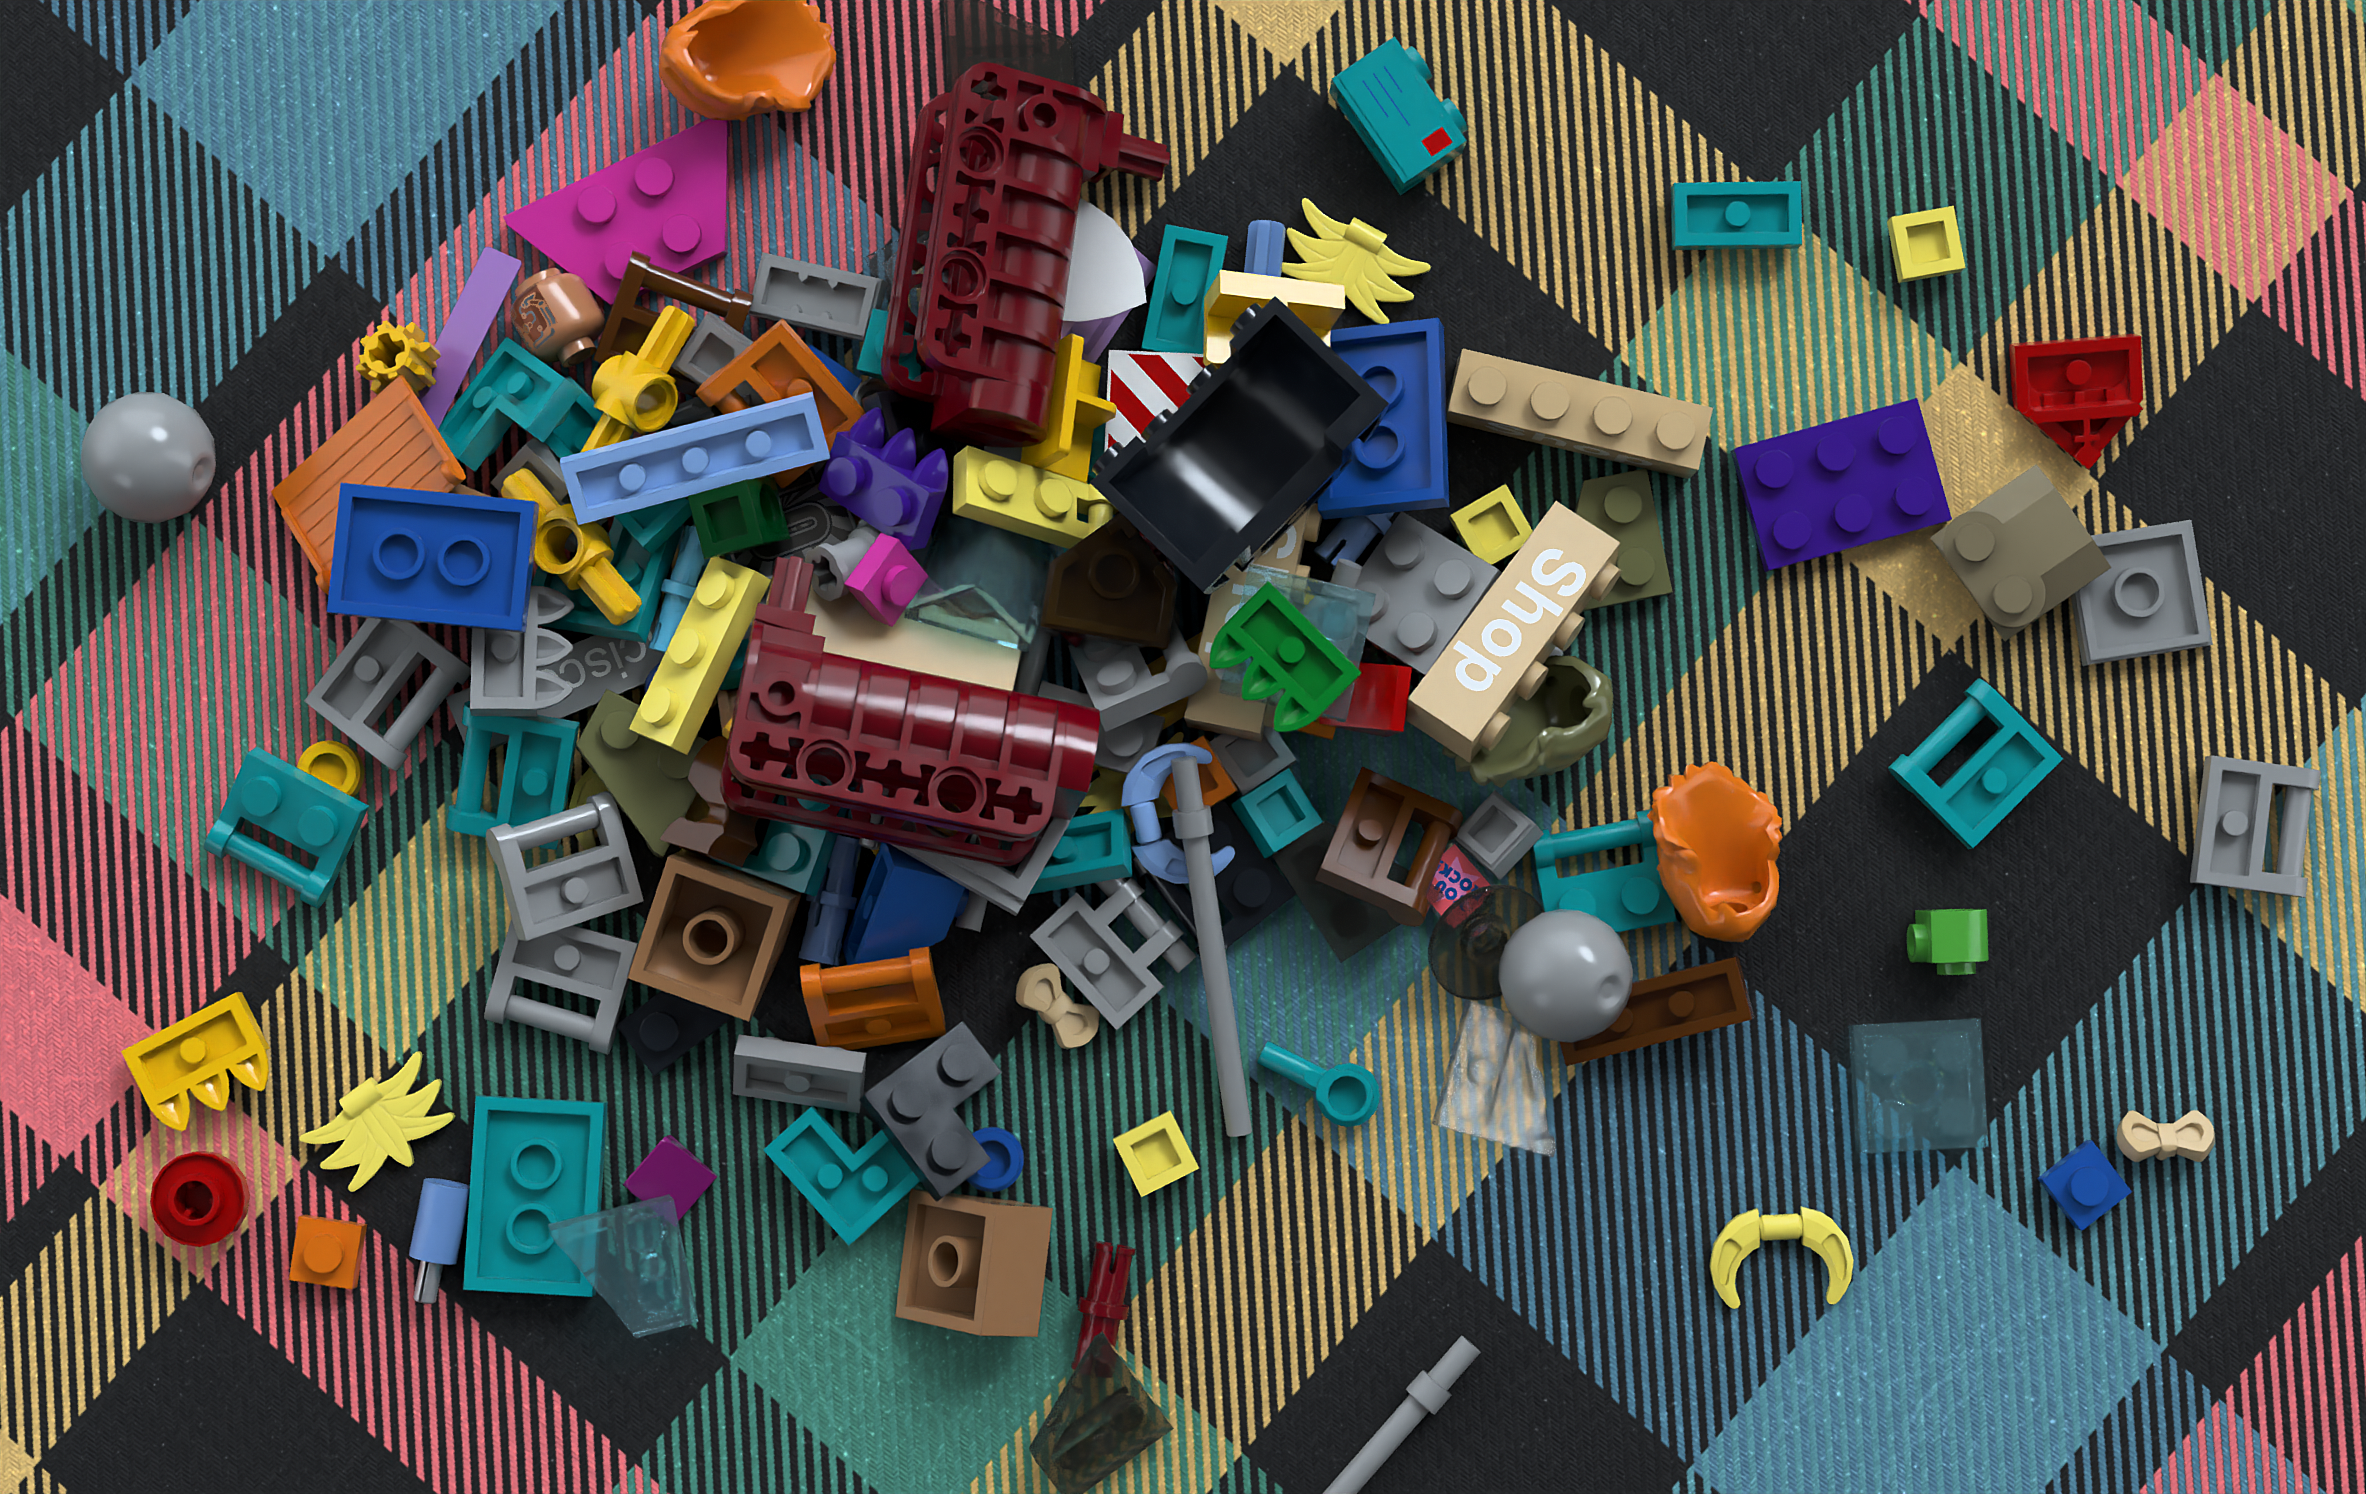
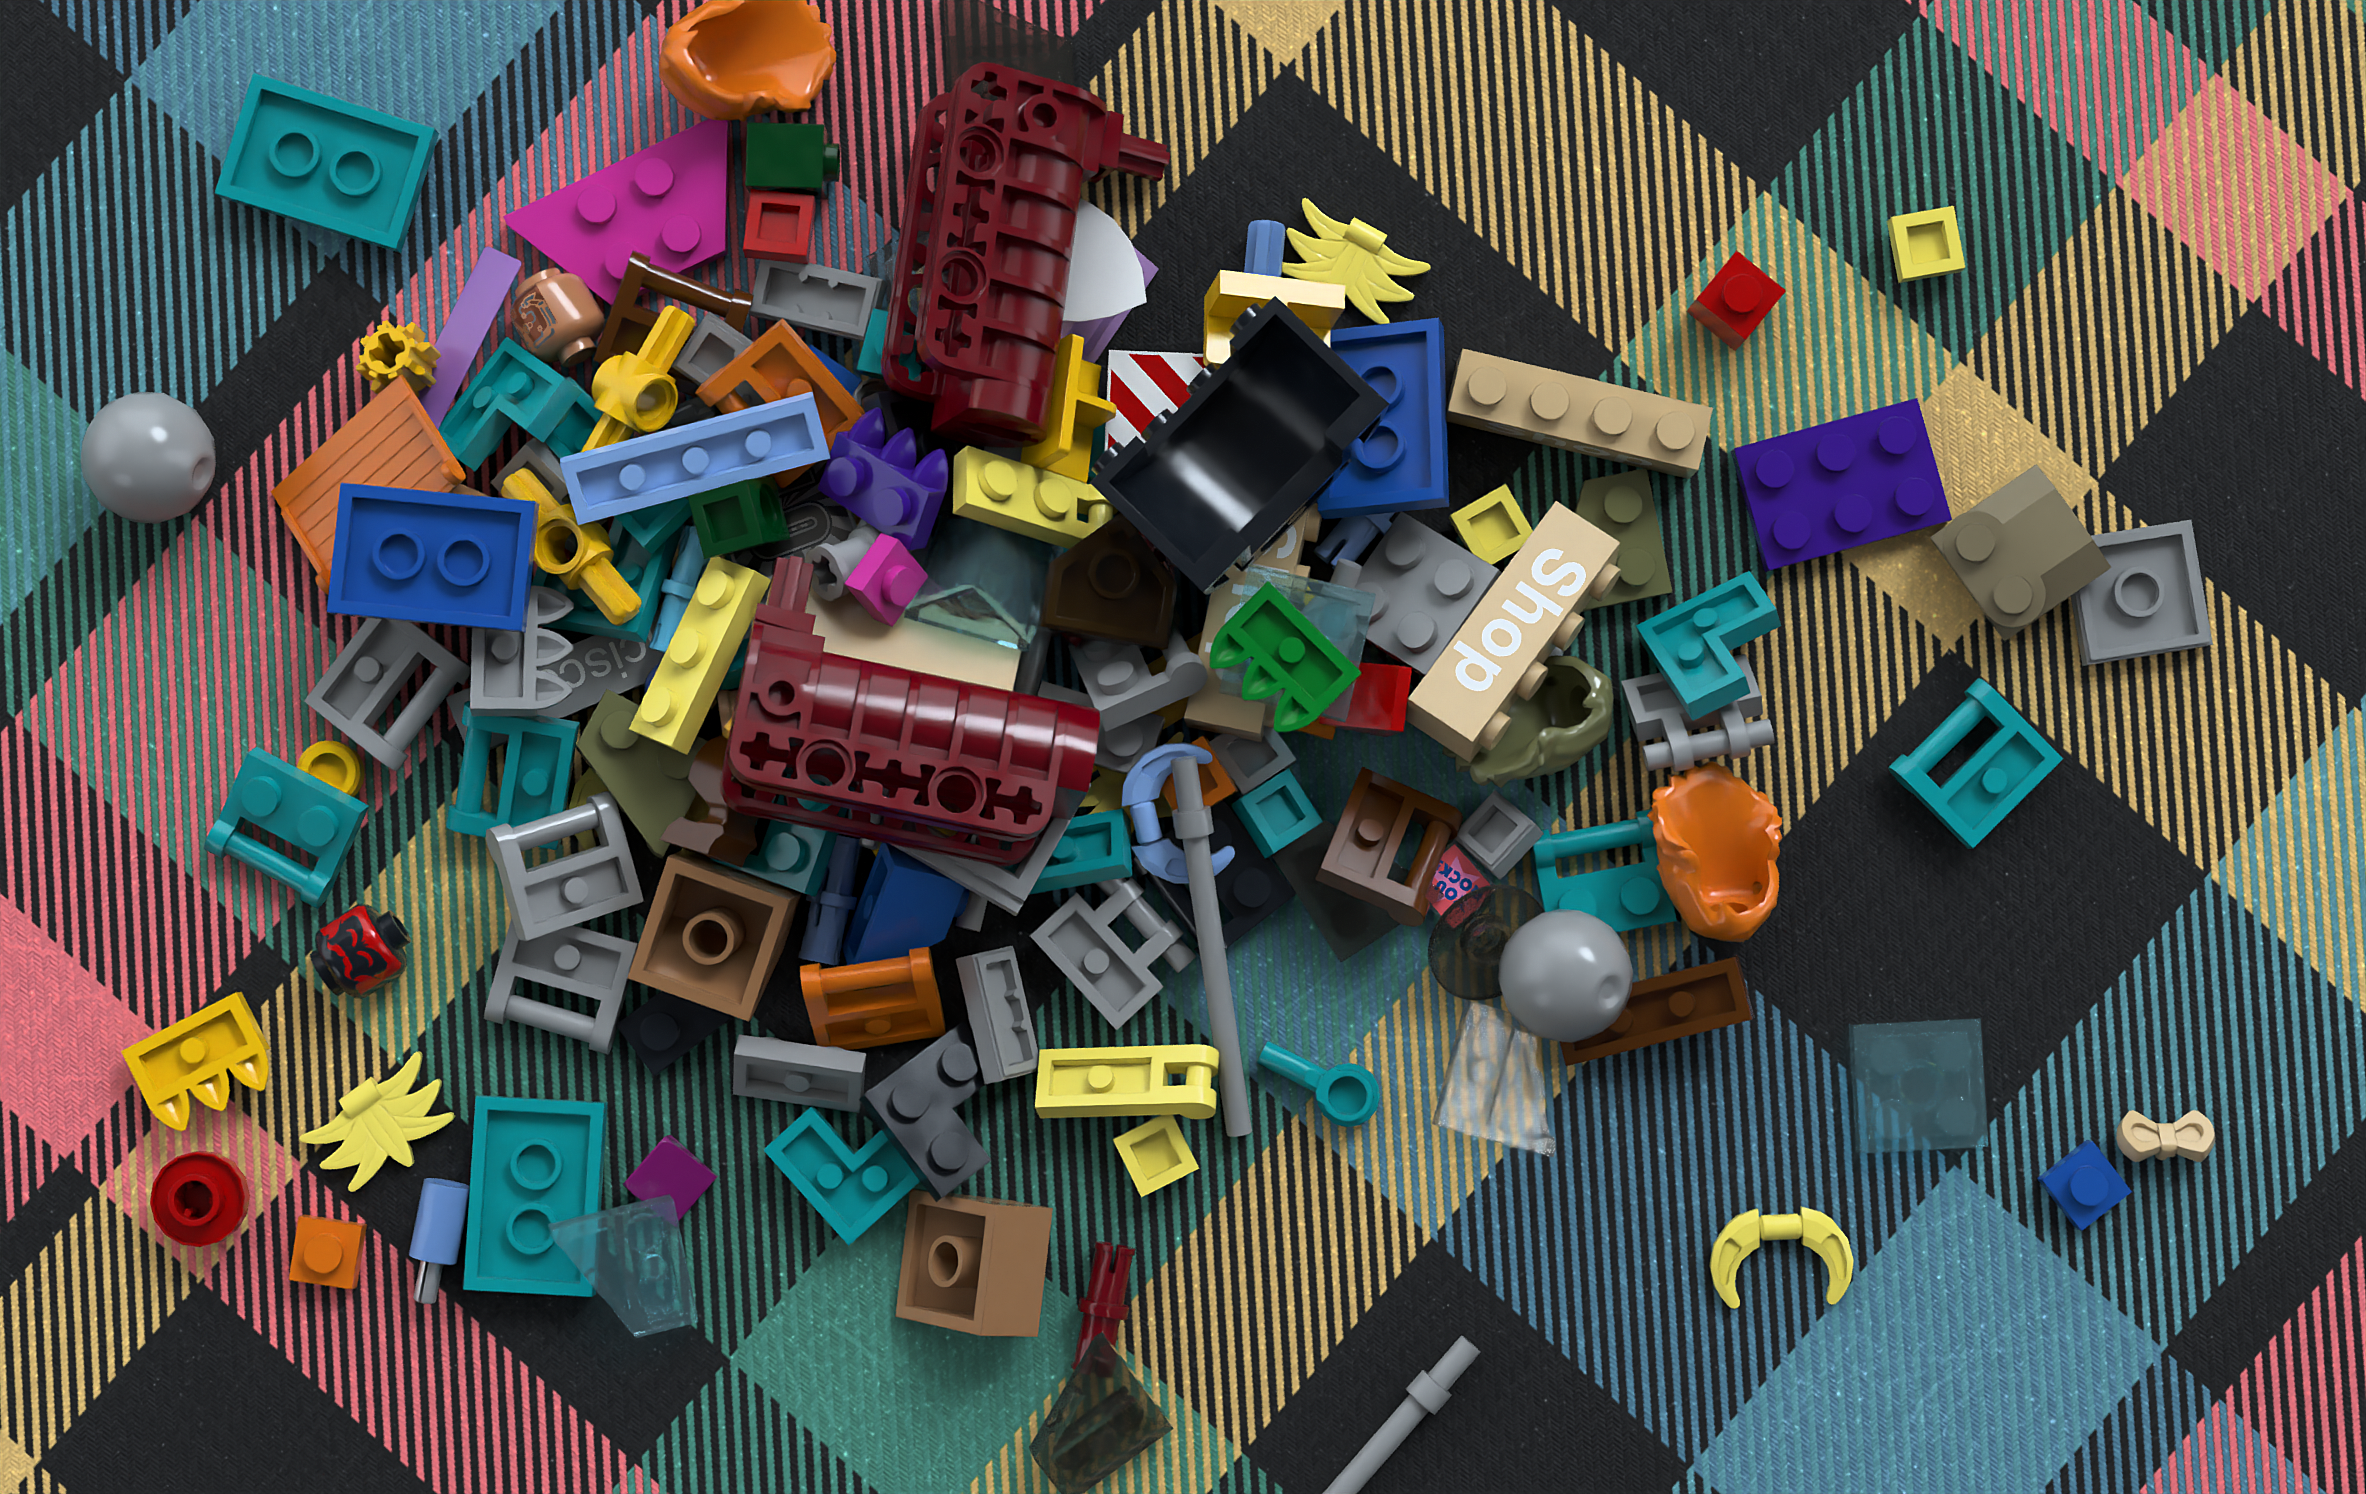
blue tile [967,1127,1024,1192] -> none
tan piece [1016,963,1100,1049] -> none
teal plate [1141,224,1228,354] -> none
teal brick [1329,36,1468,195] -> none
teal plate [1671,181,1802,250] -> none
bright green plate [1907,909,1989,975] -> none
red slope [2009,334,2144,470] -> none
light grey plate [2190,755,2321,898] -> none
none -> teal plate [214,73,439,253]
none -> black head [310,903,411,999]
none -> red tile [743,189,816,264]
none -> dark green brick [745,122,840,200]
none -> light grey plate [956,946,1039,1084]
none -> light yellow plate [1035,1044,1219,1119]
none -> light grey plate [1621,654,1774,772]
none -> teal plate [1636,571,1781,721]
none -> red brick [1686,250,1786,351]

